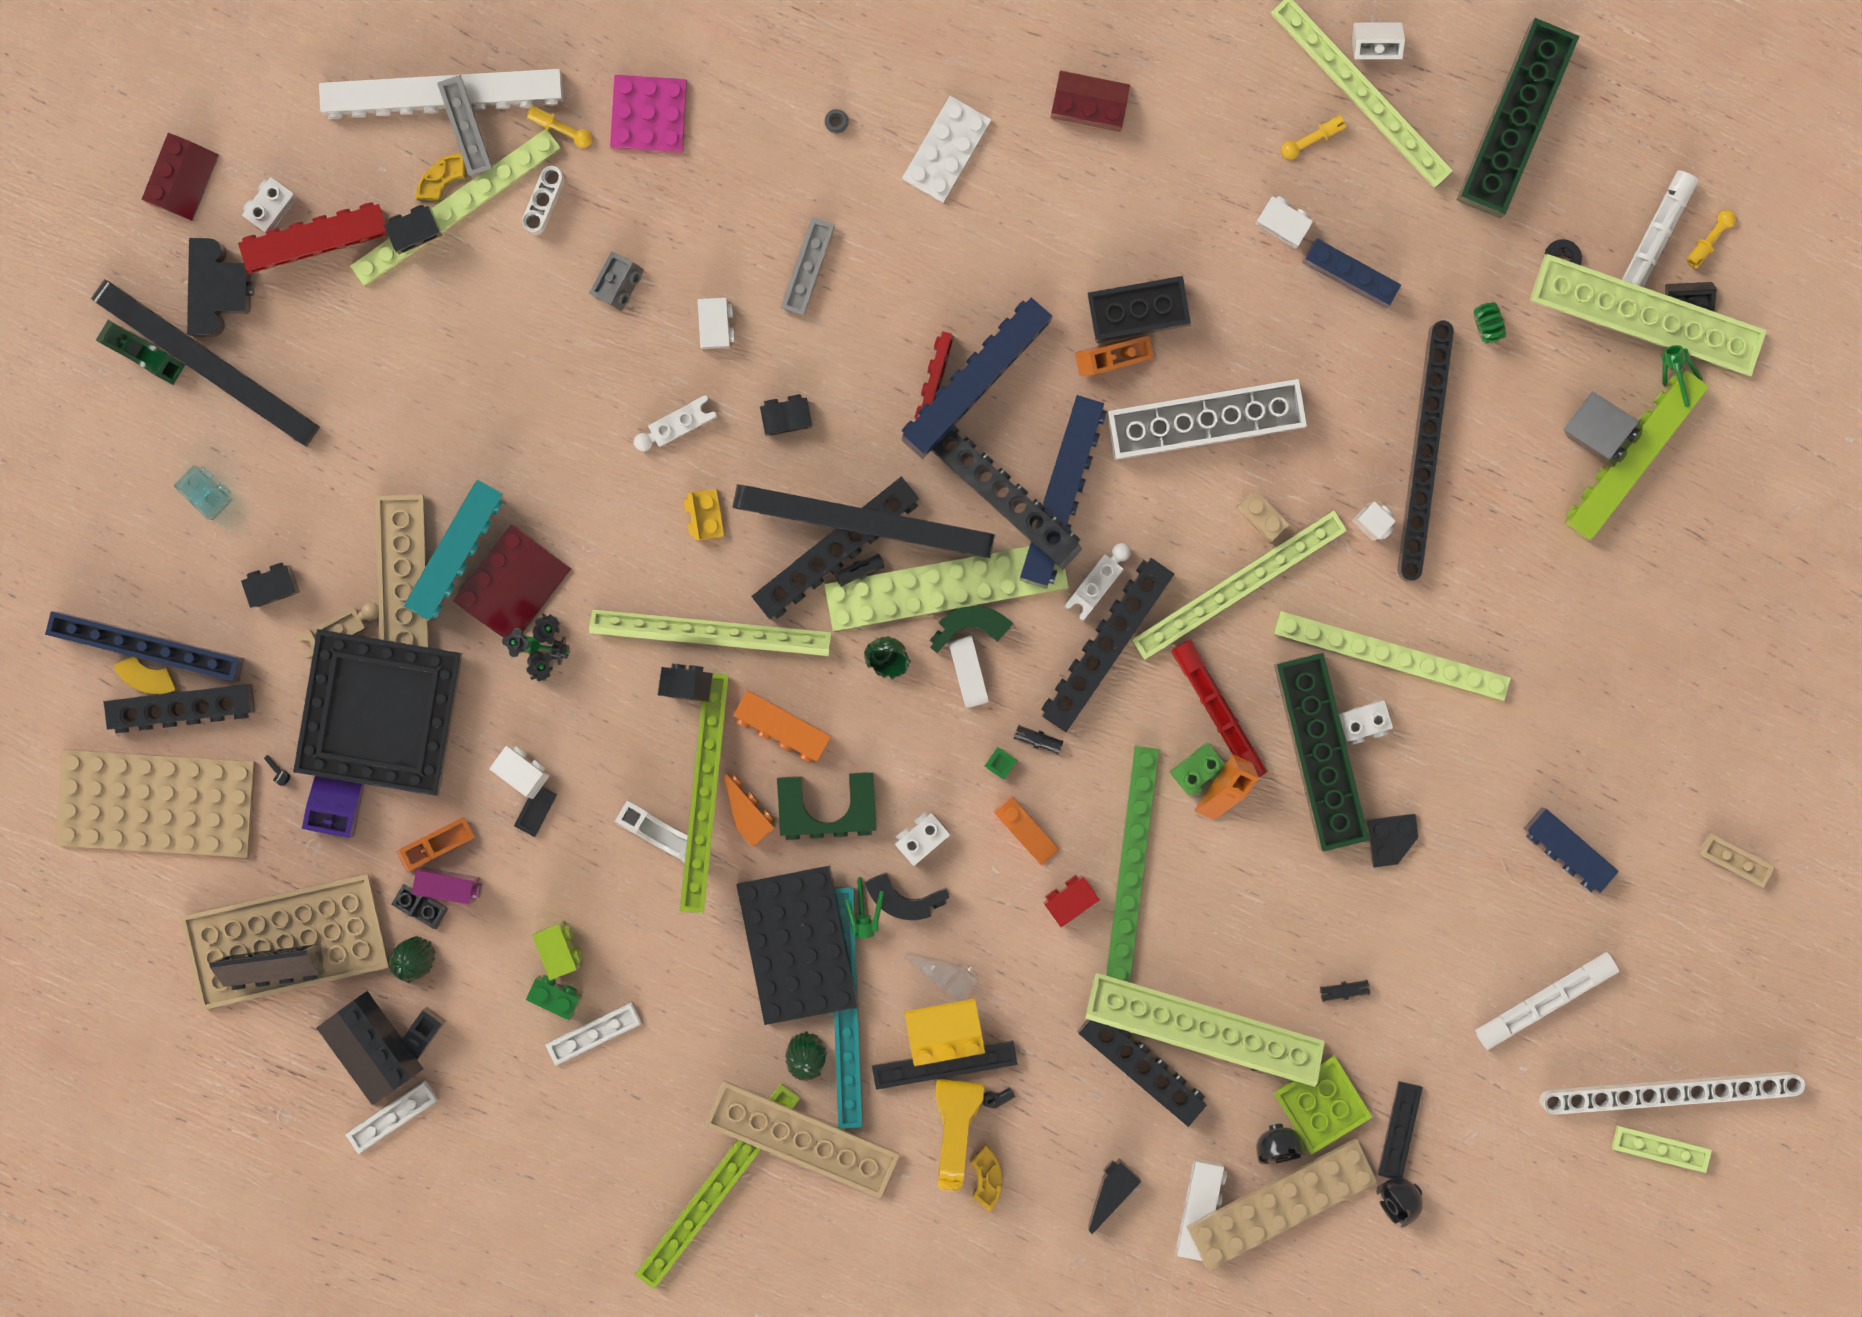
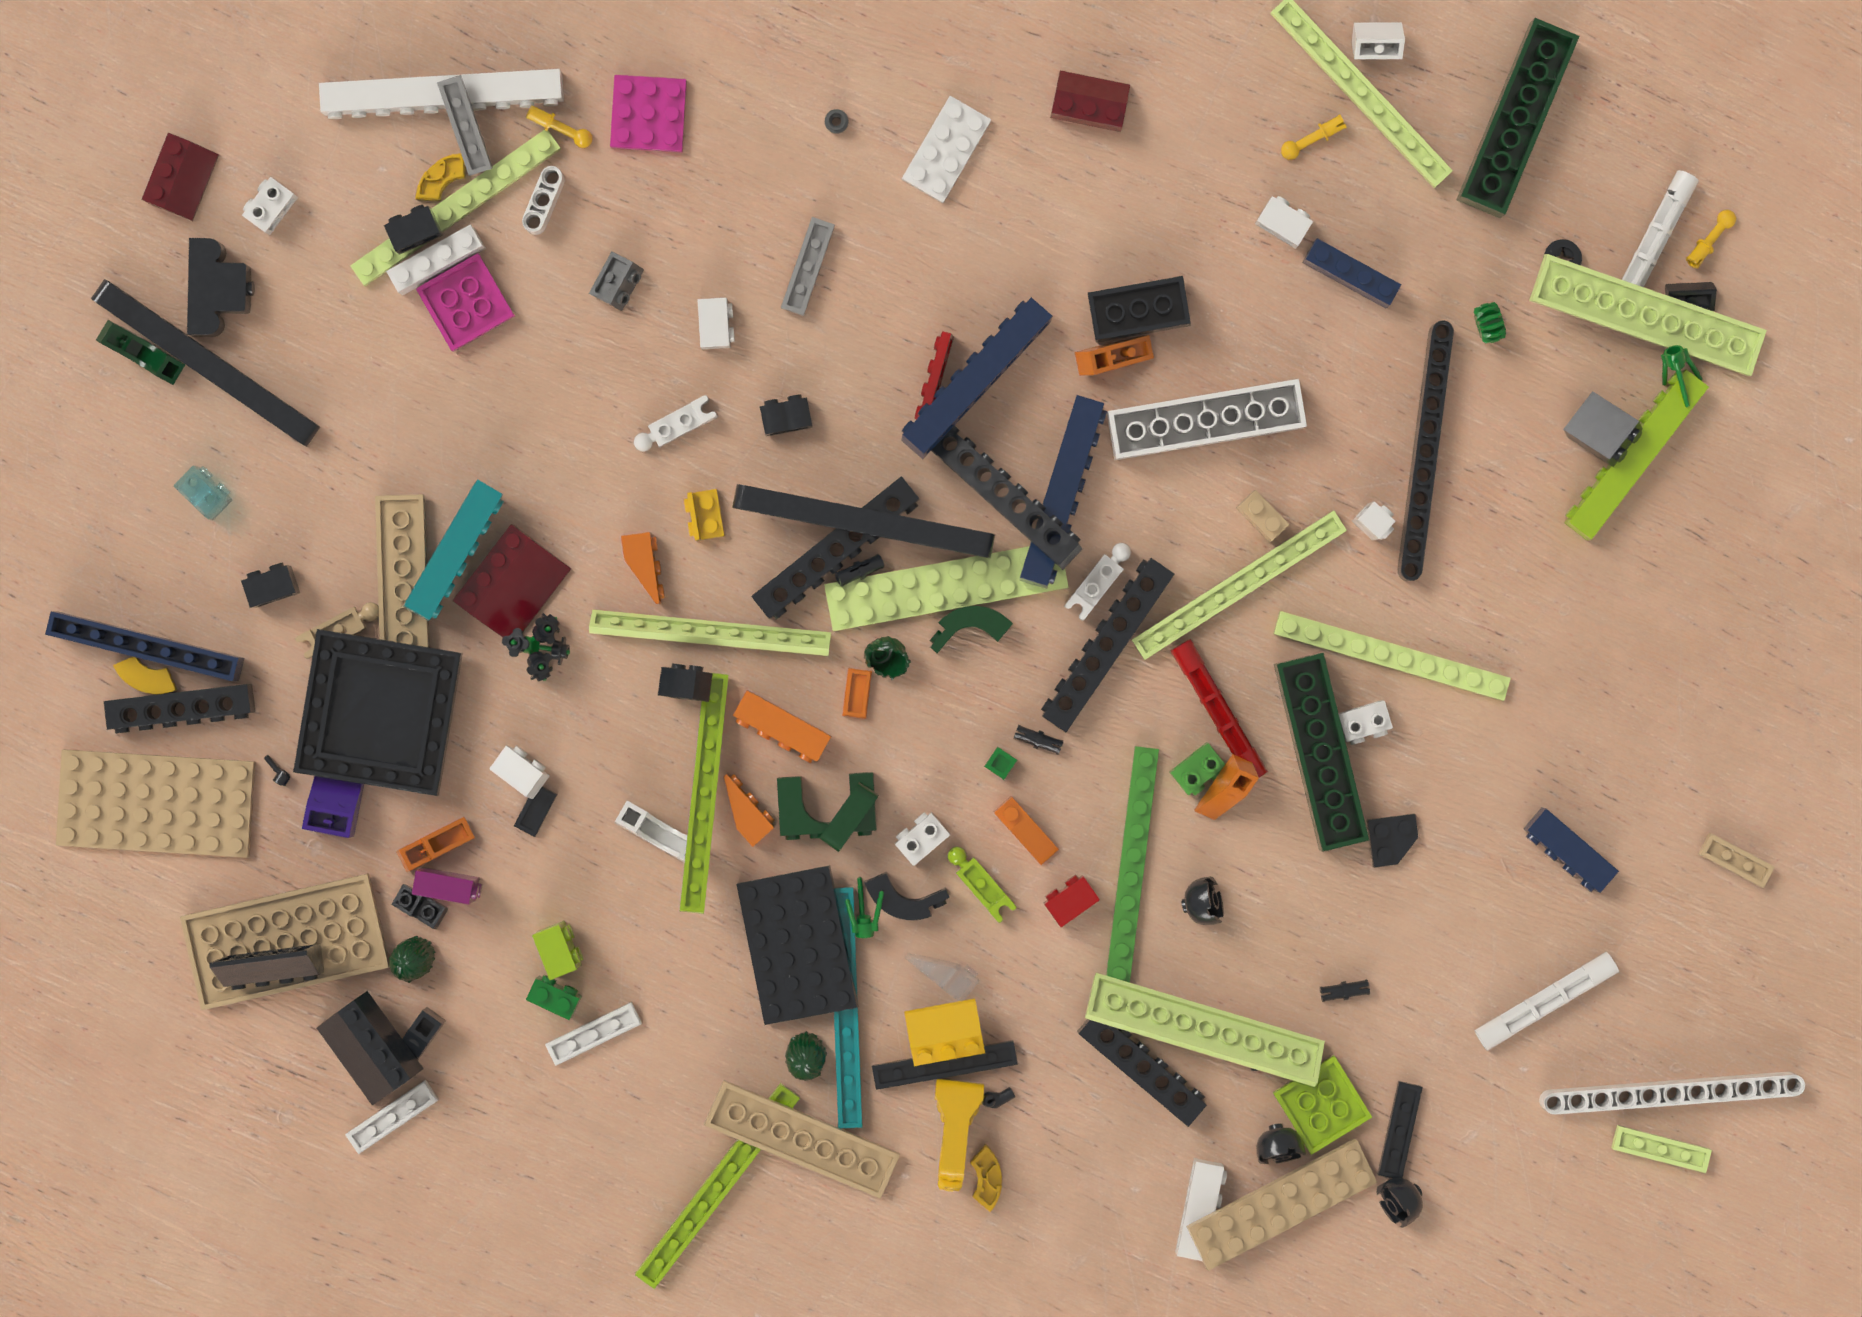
red brick [238,202,388,275] -> none
white beam [948,635,989,708] -> none
black slope [1088,1158,1142,1234] -> none
none -> white brick [386,224,486,295]
none -> dark pink plate [416,253,515,352]
none -> orange slope [621,532,665,604]
none -> dark green beam [819,781,879,852]
none -> orange tile [842,668,872,719]
none -> lime plate [947,846,1017,923]
none -> black cylinder [1181,876,1224,925]

